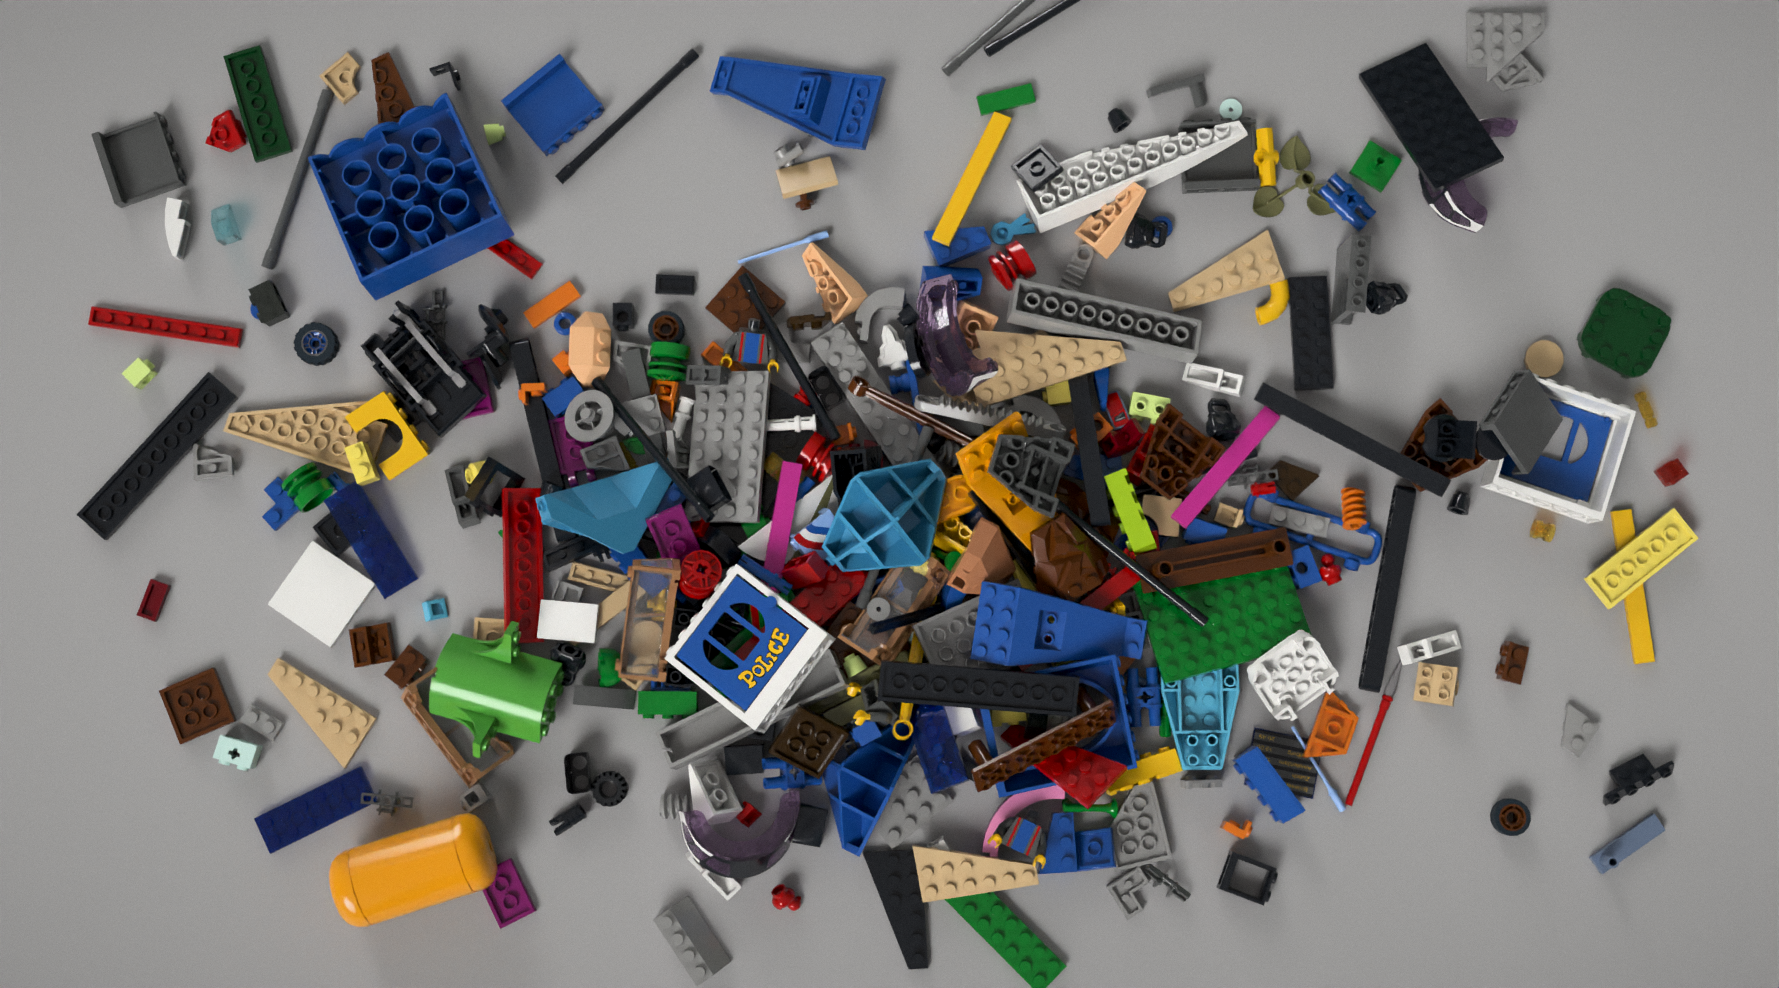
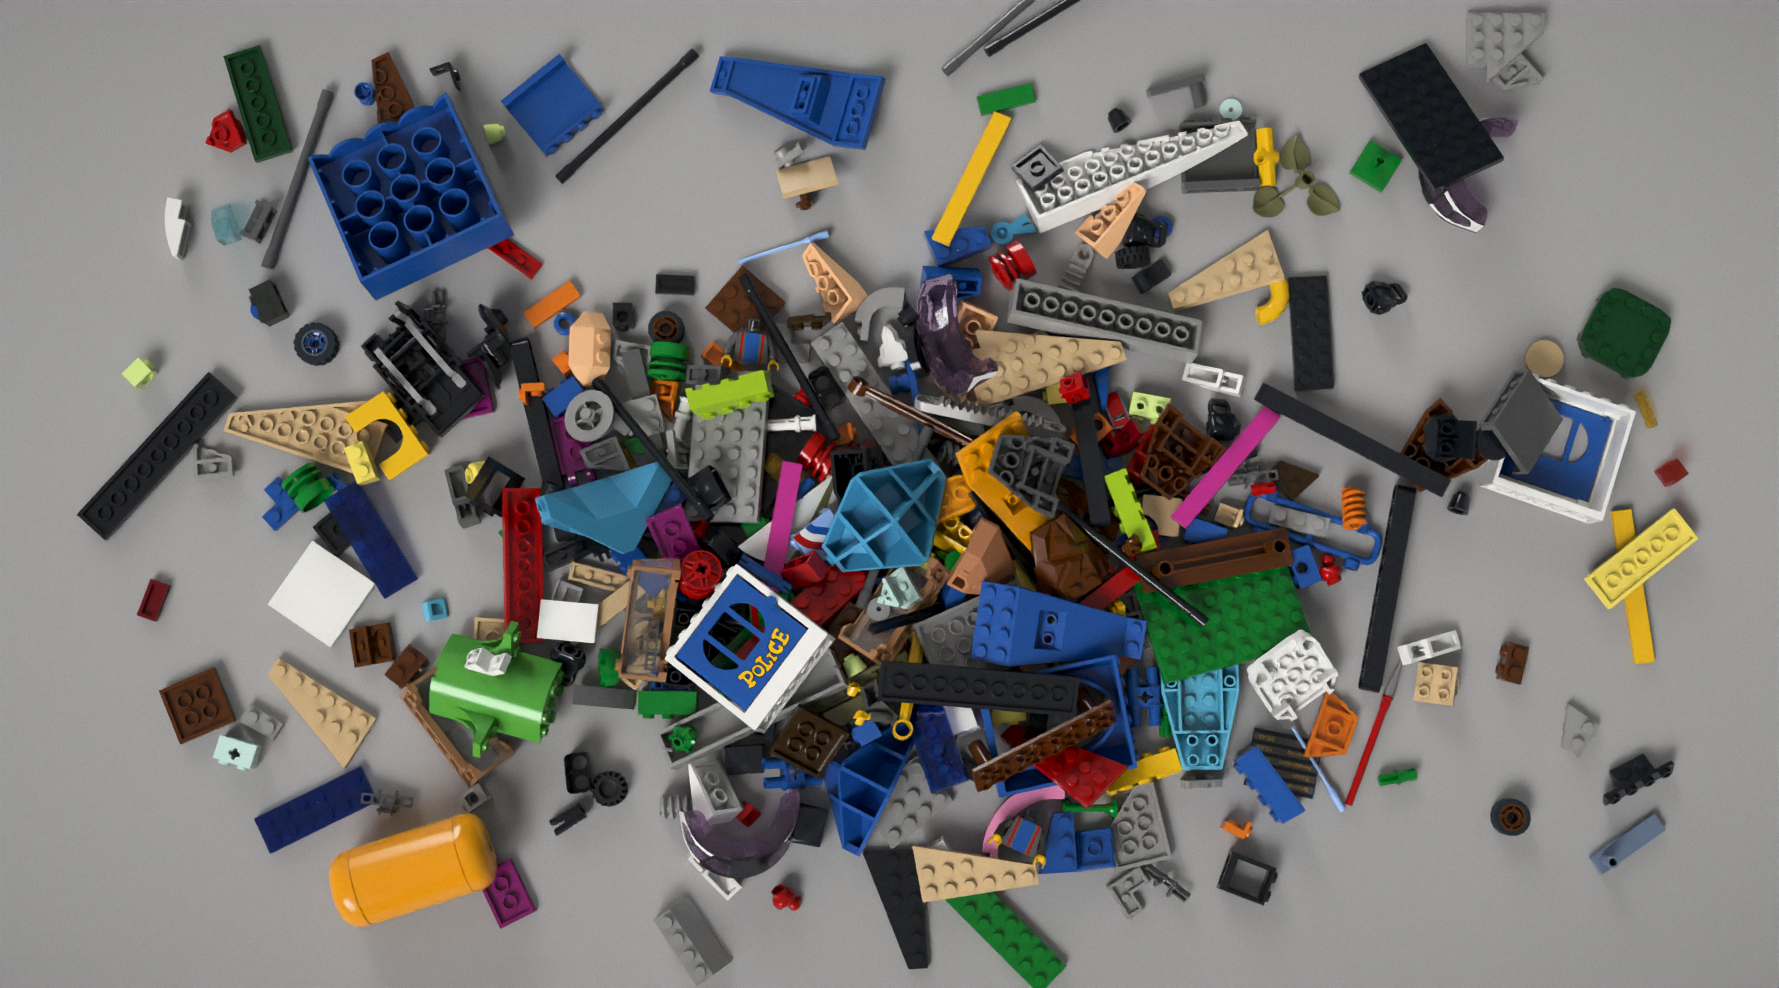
red tile [88,306,243,348] -> none
dark grey panel [91,111,186,208] -> none
tan tile [319,52,361,105] -> none
blue pin [1318,172,1376,232] -> none
dark grey panel [1331,234,1371,325] -> none
clear yellow wheel [1530,519,1556,542] -> none
none -> dark grey hinge [239,199,277,244]
none -> blue wheel [354,82,376,106]
none -> white slope [464,647,512,676]
none -> dark grey piece [635,619,662,671]
none -> green rock [669,724,698,754]
none -> lime wedge [685,370,774,420]
none -> light aqua slope [877,567,923,609]
none -> red brick [1059,372,1091,405]
none -> black tyre [1115,246,1150,269]
none -> reddish brown plate [1121,533,1142,555]
none -> black panel [1131,260,1171,294]
none -> green axle [1377,768,1418,786]

